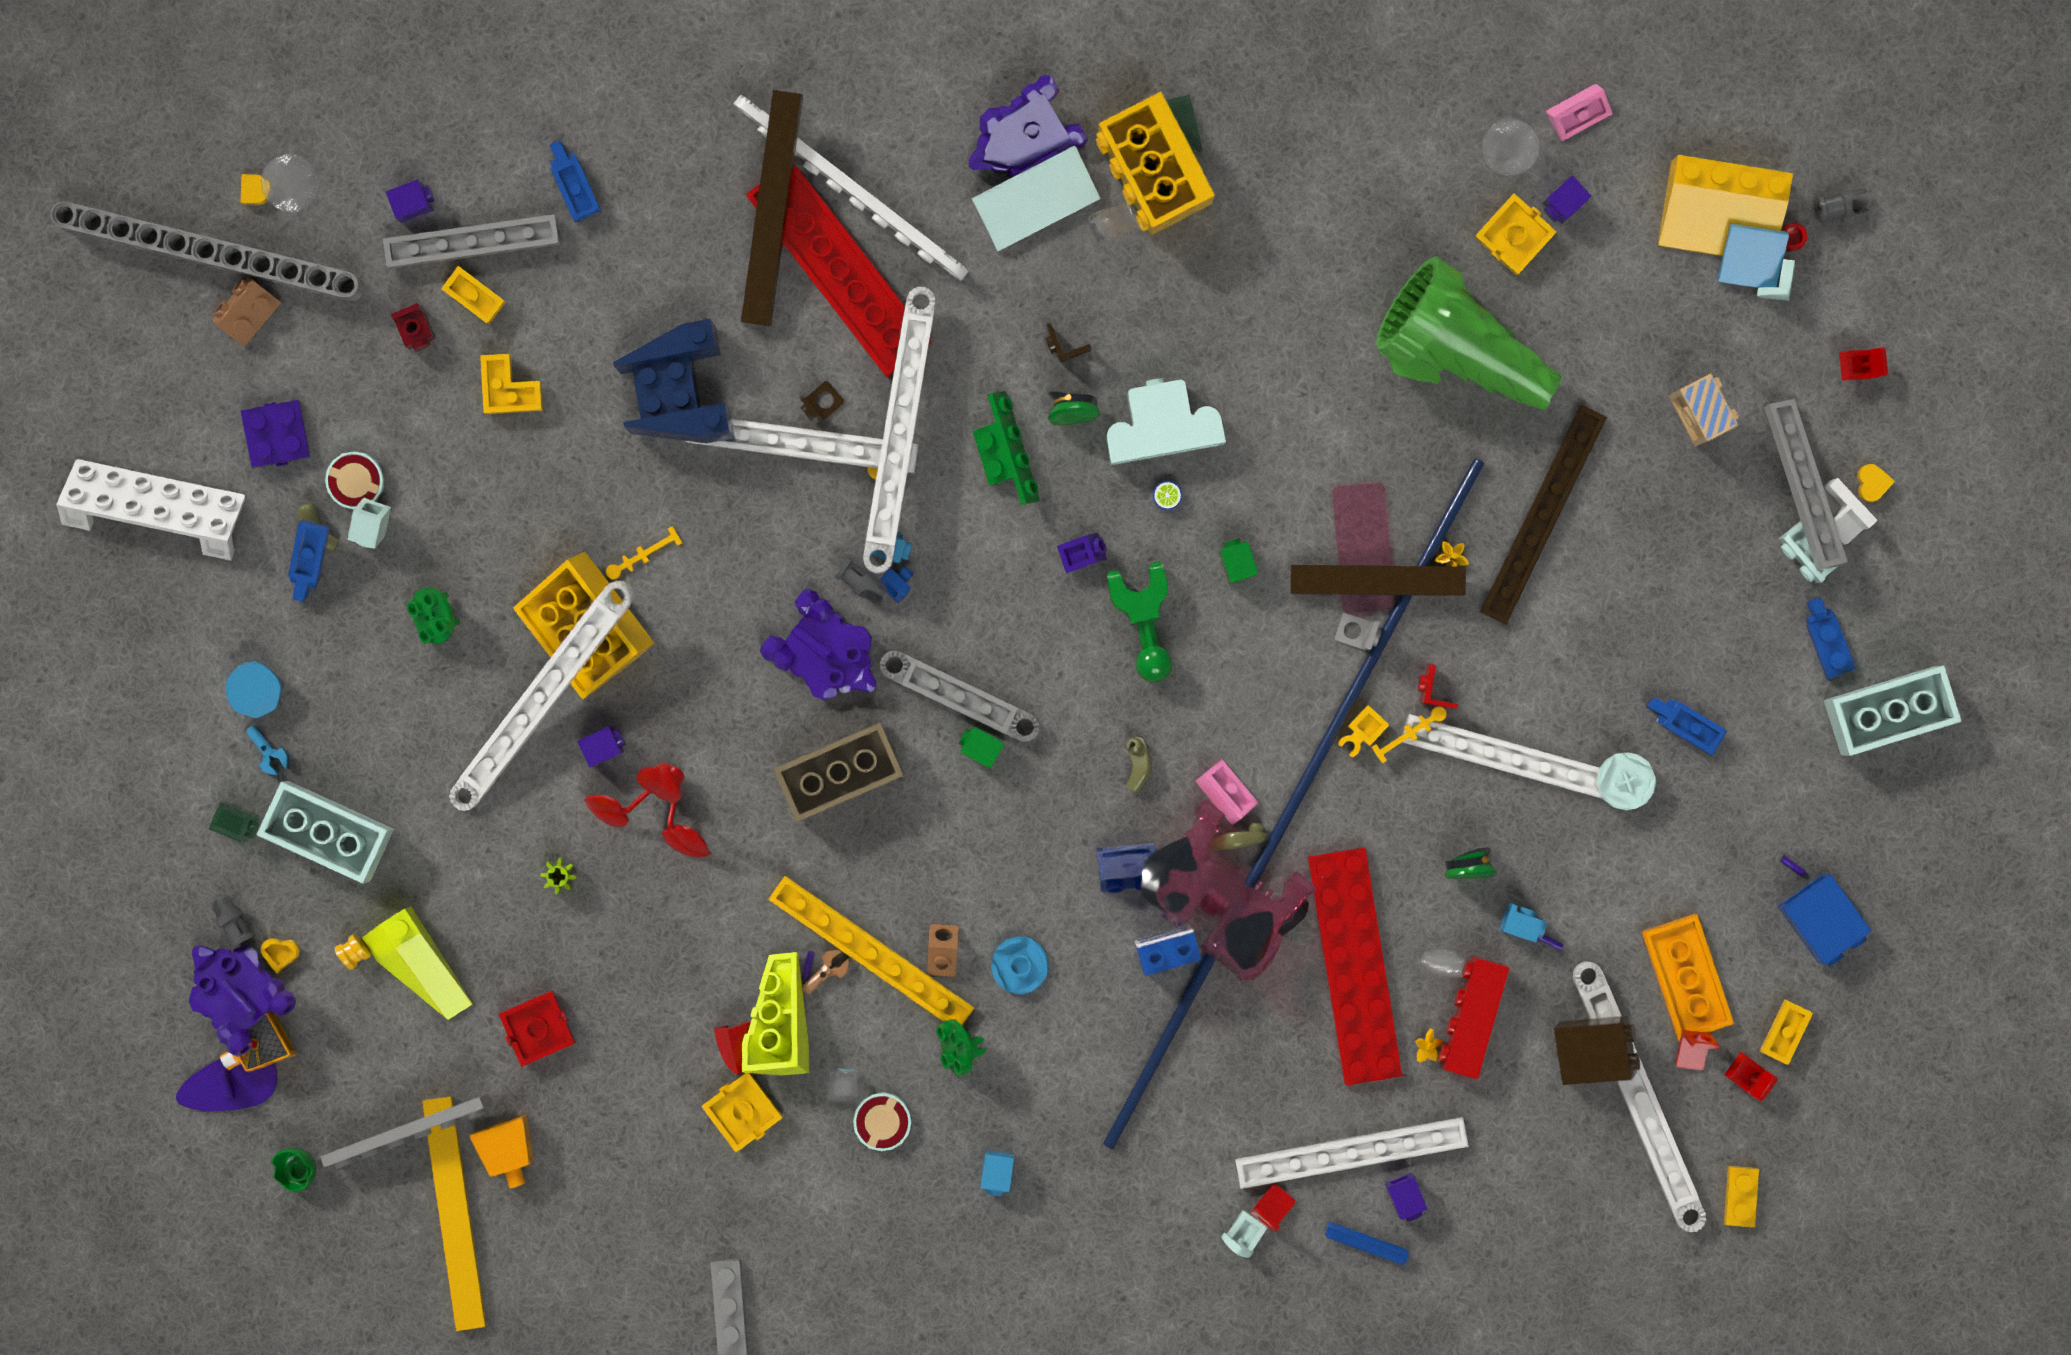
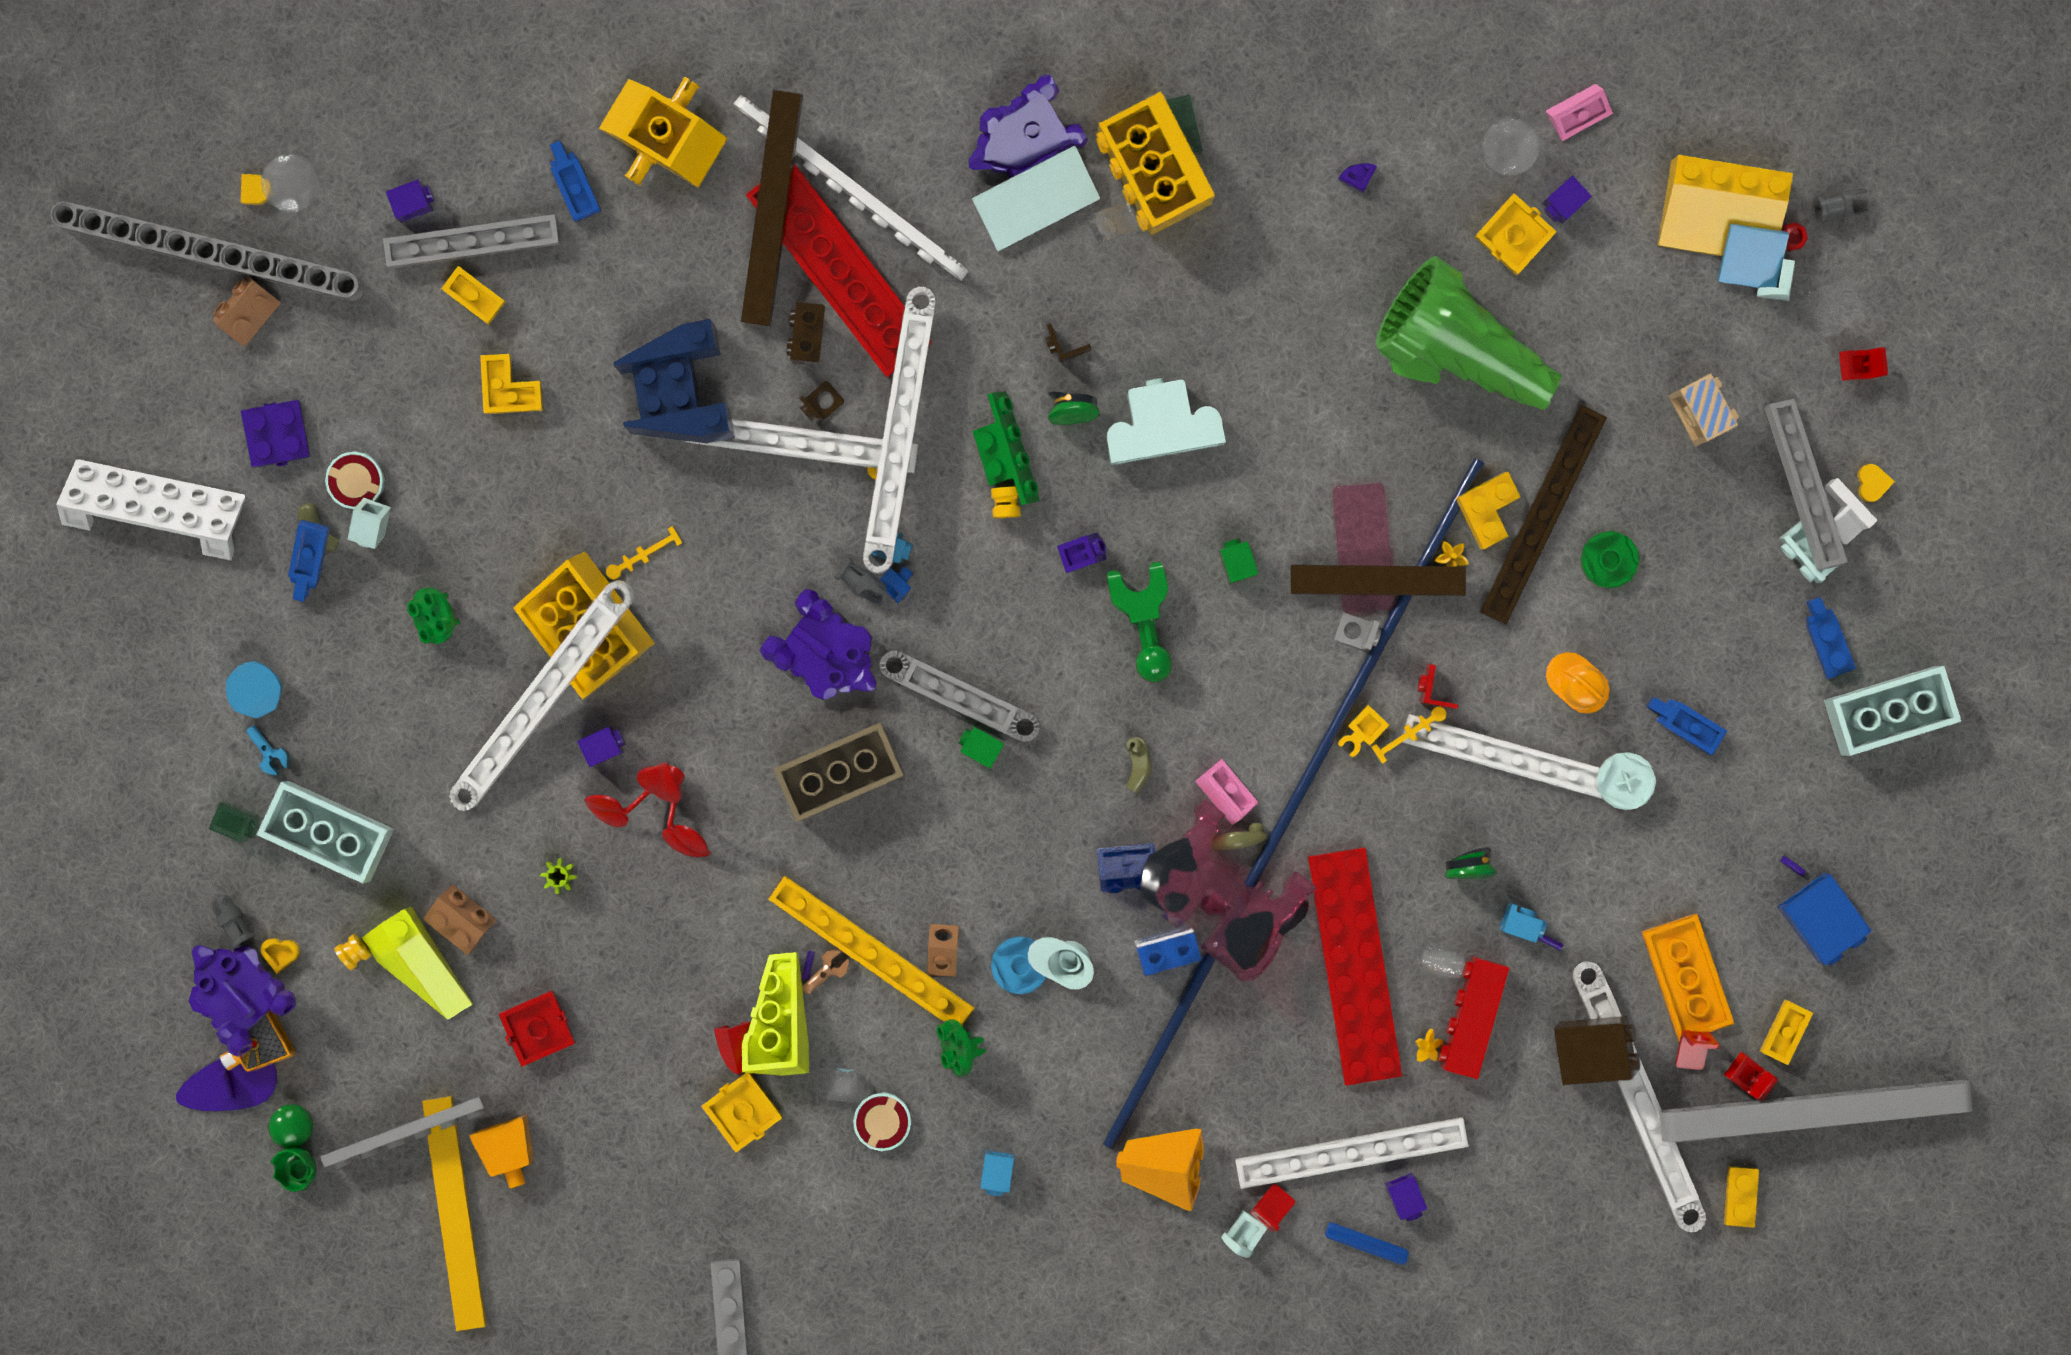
dark red brick [391,303,436,351] -> none
tile [1153,481,1182,510] -> none
none -> green hair [268,1104,313,1149]
none -> medium nougat bracket [423,885,496,955]
none -> yellow slope [599,77,728,188]
none -> dark brown bracket [786,302,825,364]
none -> yellow wheel [991,487,1021,518]
none -> light aqua piece [1028,937,1094,989]
none -> light orange slope [1116,1128,1204,1211]
none -> dark purple tile [1338,163,1377,193]
none -> yellow plate [1456,472,1521,550]
none -> light orange piece [1546,652,1610,714]
none -> green tile [1580,531,1639,589]
none -> light grey beam [1659,1080,1973,1142]

